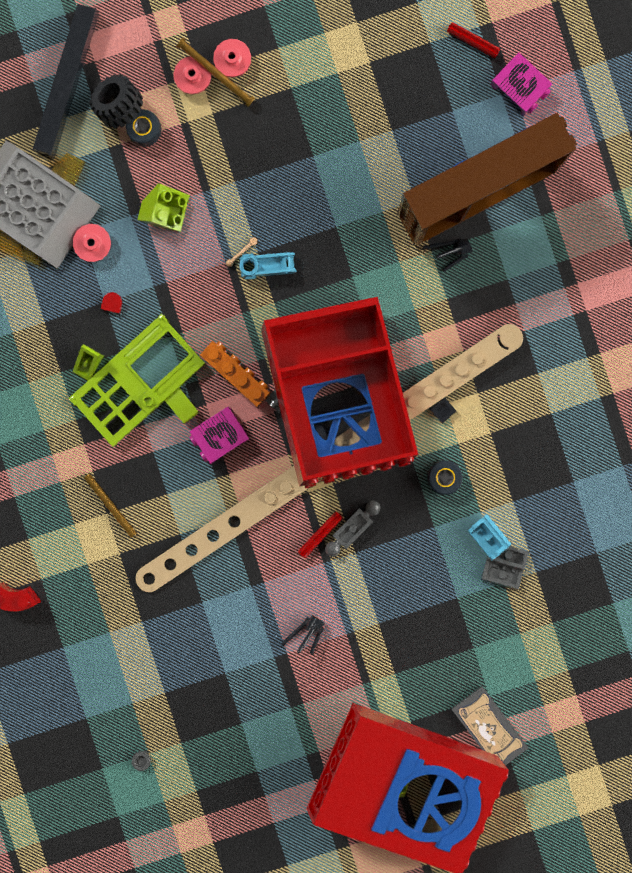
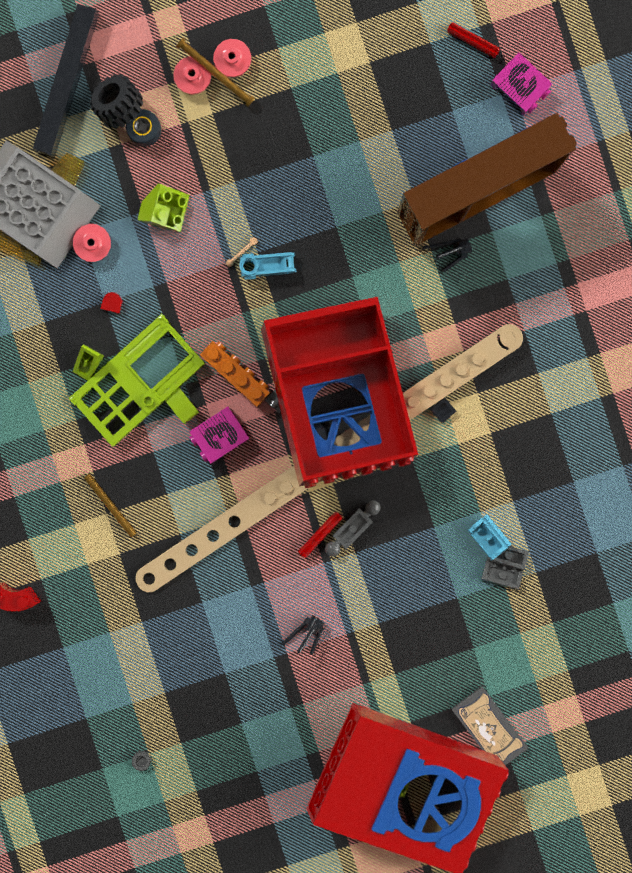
black wheel [427,460,463,495] -> none

